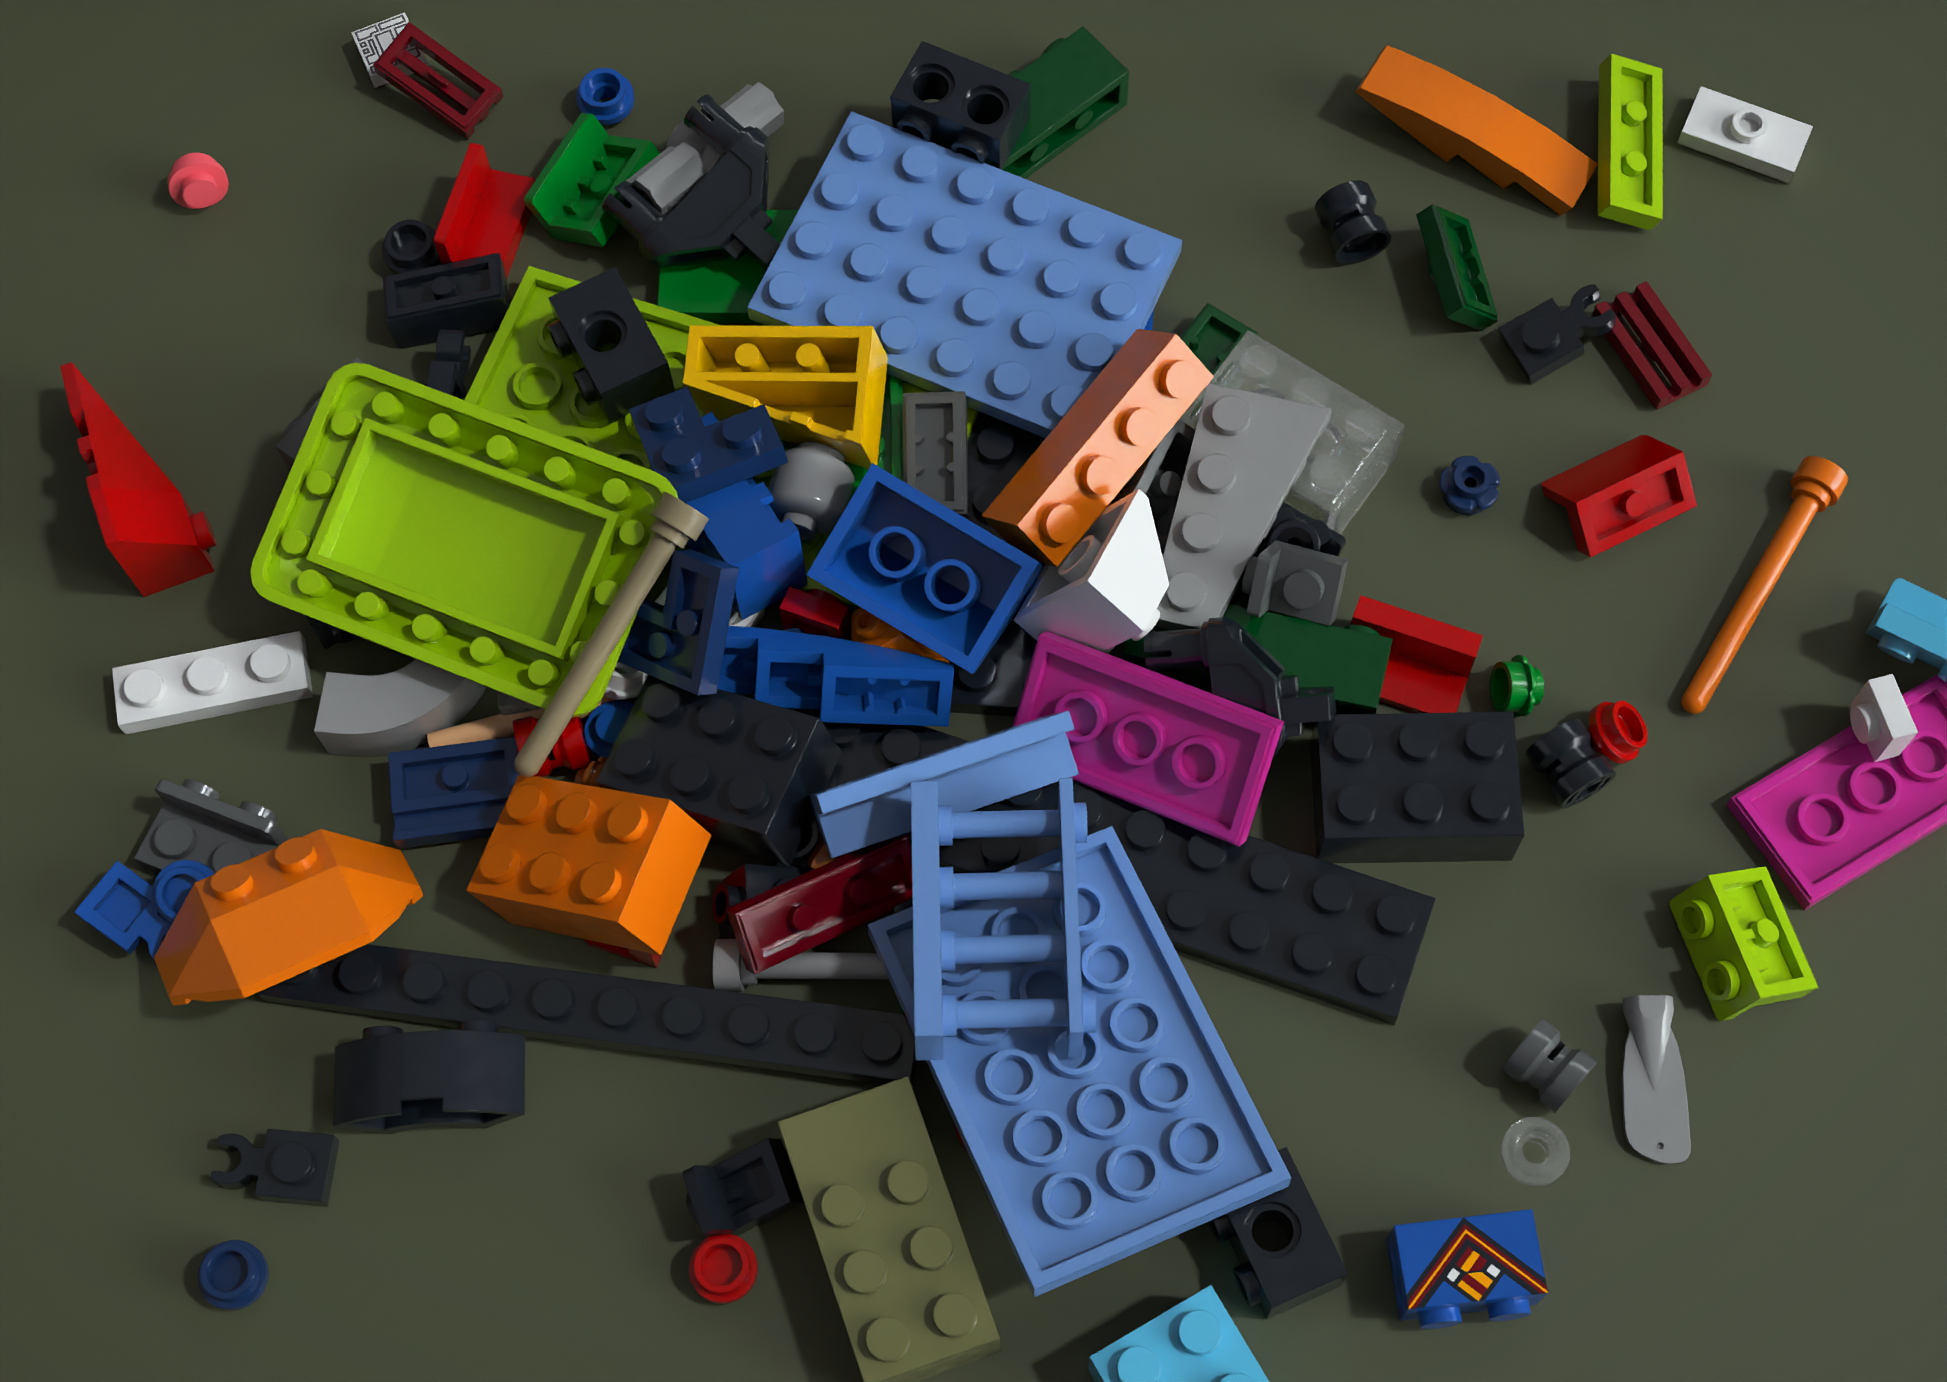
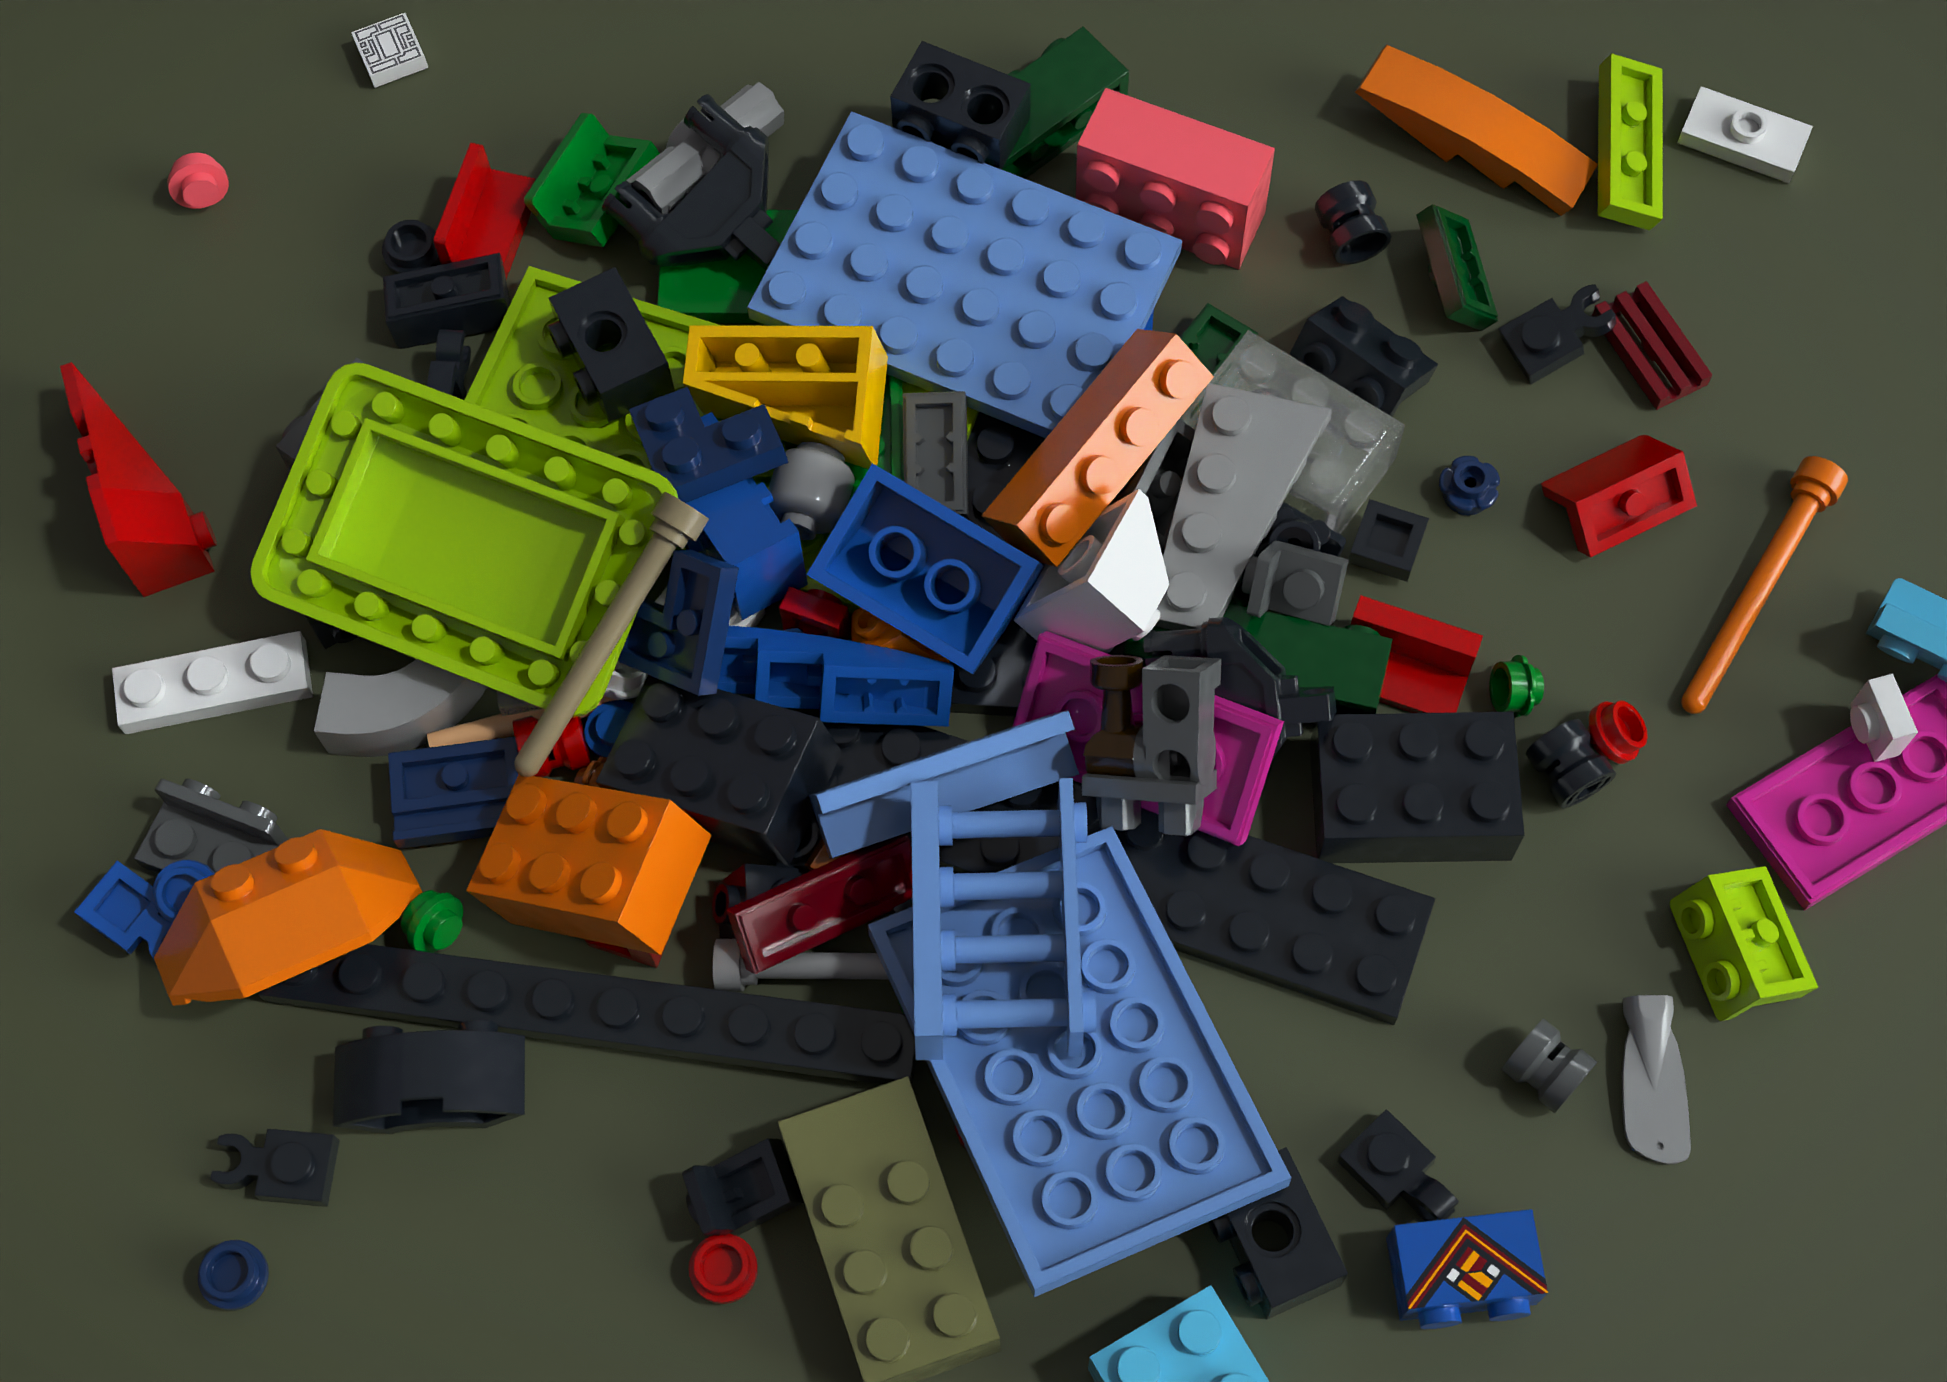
dark red tile [373,22,503,140] -> none
blue plate [576,68,635,125] -> none
clear plate [1500,1117,1570,1186] -> none
none -> green plate [401,890,464,953]
none -> coral brick [1076,88,1275,270]
none -> dark grey hips [1082,655,1221,836]
none -> black bracket [1285,296,1438,433]
none -> black plate [1337,1109,1459,1222]
none -> black plate [1348,499,1429,582]

